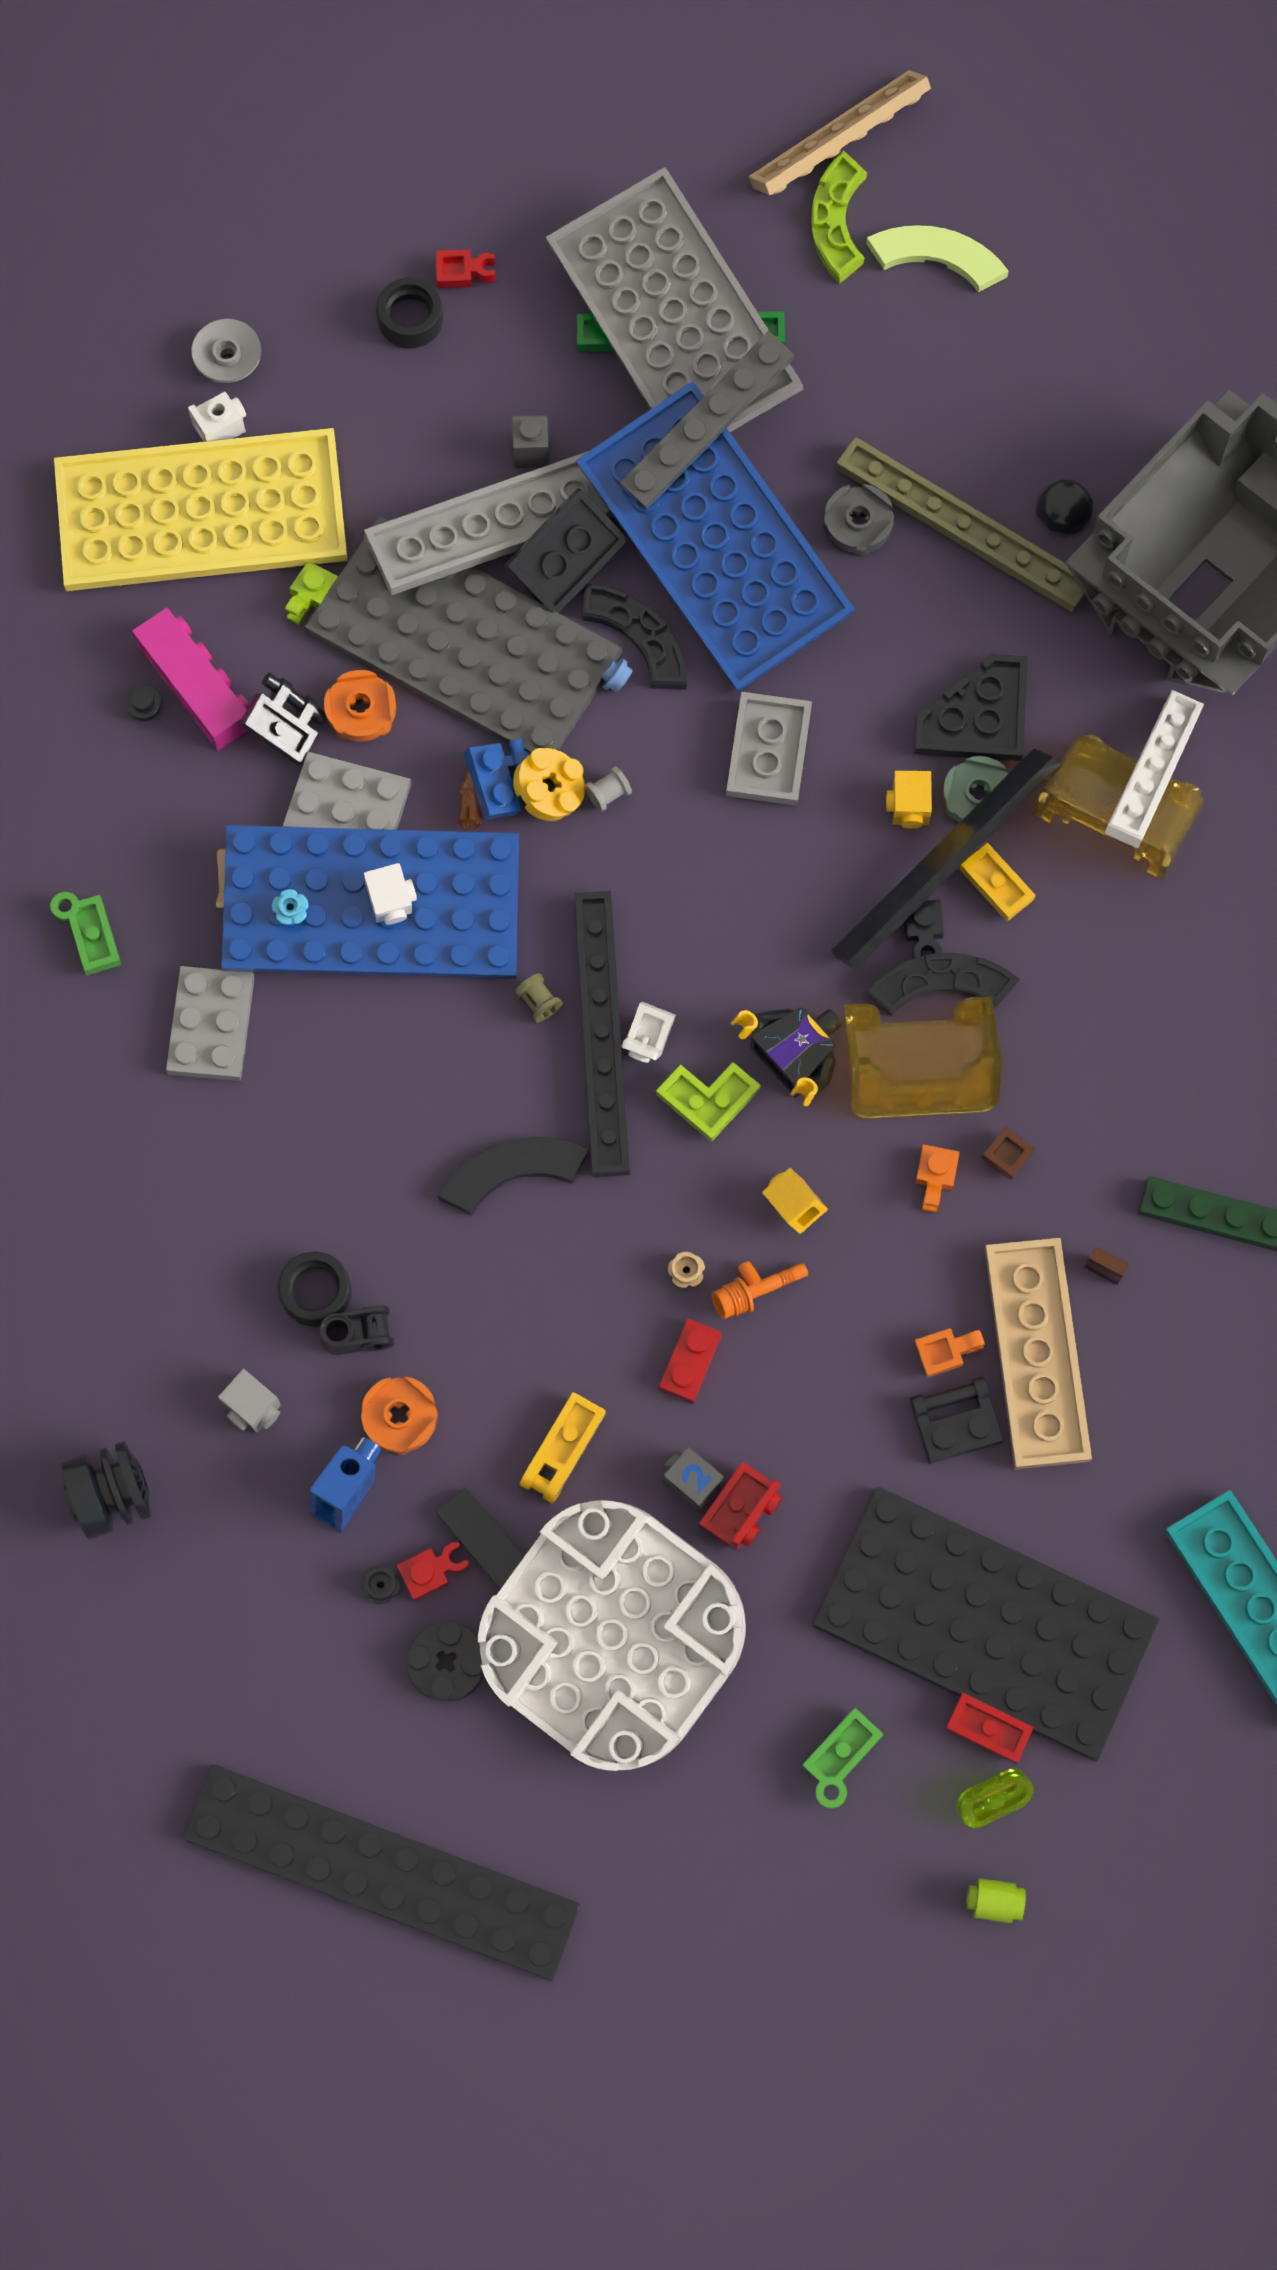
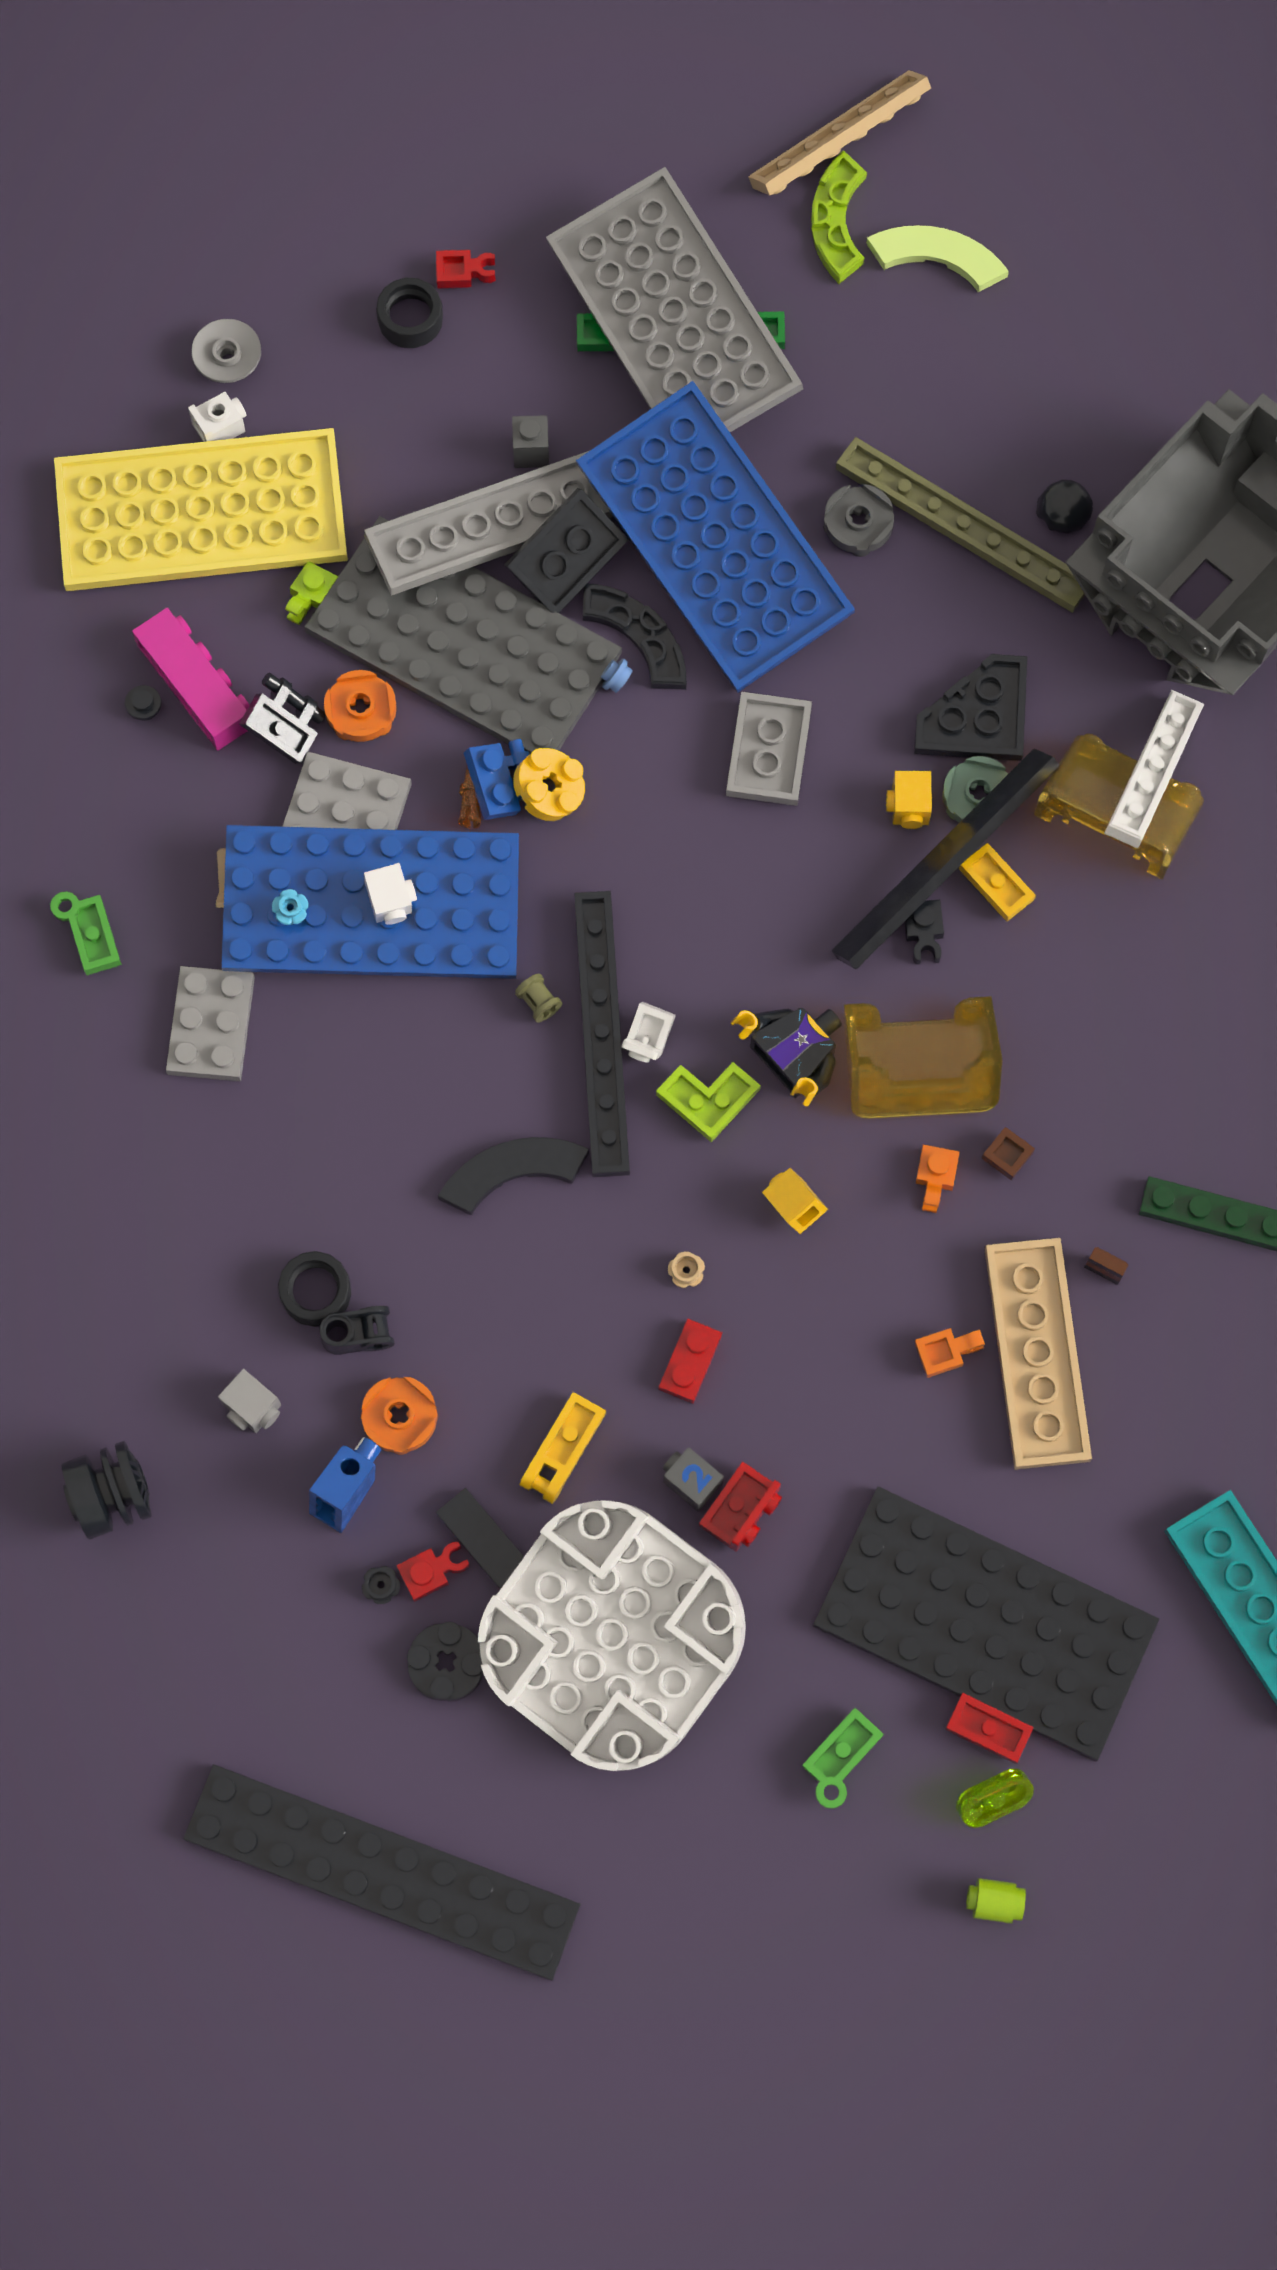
light grey bush [584,766,632,812] -> none
dark grey plate [620,330,794,510] -> none
orange piece [711,1261,808,1319] -> none
black tile [864,953,1020,1015] -> none
black plate [910,1376,1003,1464] -> none

